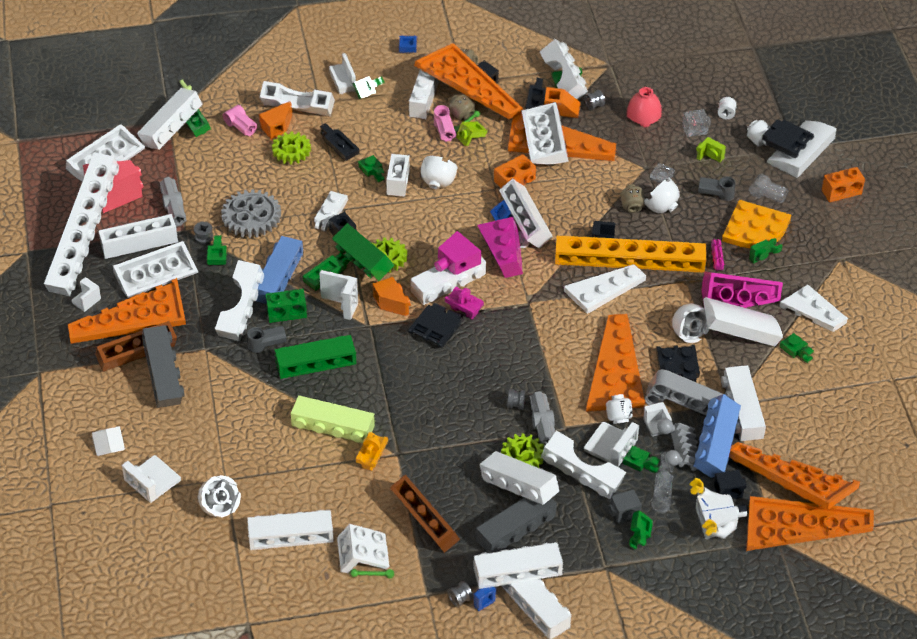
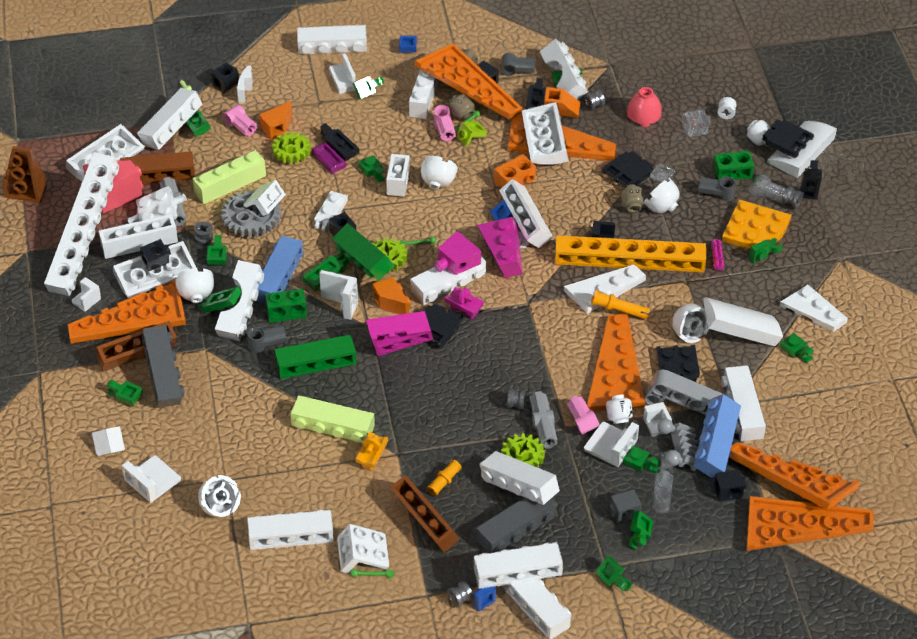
white arch [260,81,335,116] -> none
white arch [541,430,626,499] -> none
white torso [690,478,747,539] -> none
lime bracket [696,137,726,163] -> none
dark pink wedge [702,271,783,308] -> none
orange brick [822,167,865,203] -> none
none -> dark orange wedge [2,146,47,203]
none -> green plate [106,380,143,406]
none -> dark orange brick [120,151,195,184]
none -> white plate [127,186,187,224]
none -> black brick [140,239,171,271]
none -> white cylinder [175,268,214,303]
none -> yellowish green brick [193,150,266,205]
none -> green hinge [199,286,242,313]
none -> black brick [211,62,239,93]
none -> white slope [237,66,252,103]
none -> white panel [243,180,286,216]
none -> white brick [297,25,367,54]
none -> magenta tile [311,142,346,174]
none -> dark pink wedge [366,311,433,356]
none -> bright green hinge [400,237,436,245]
none -> light orange pin [426,460,462,497]
none -> dark grey piece [501,53,535,76]
none -> bright pink piece [567,396,600,435]
none -> light orange pin [590,289,650,320]
none -> green plate [595,556,633,591]
none -> black plate [601,151,654,188]
none -> green brick [713,151,754,180]
none -> flat silver wheel [782,186,804,209]
none -> black hinge [799,160,822,199]

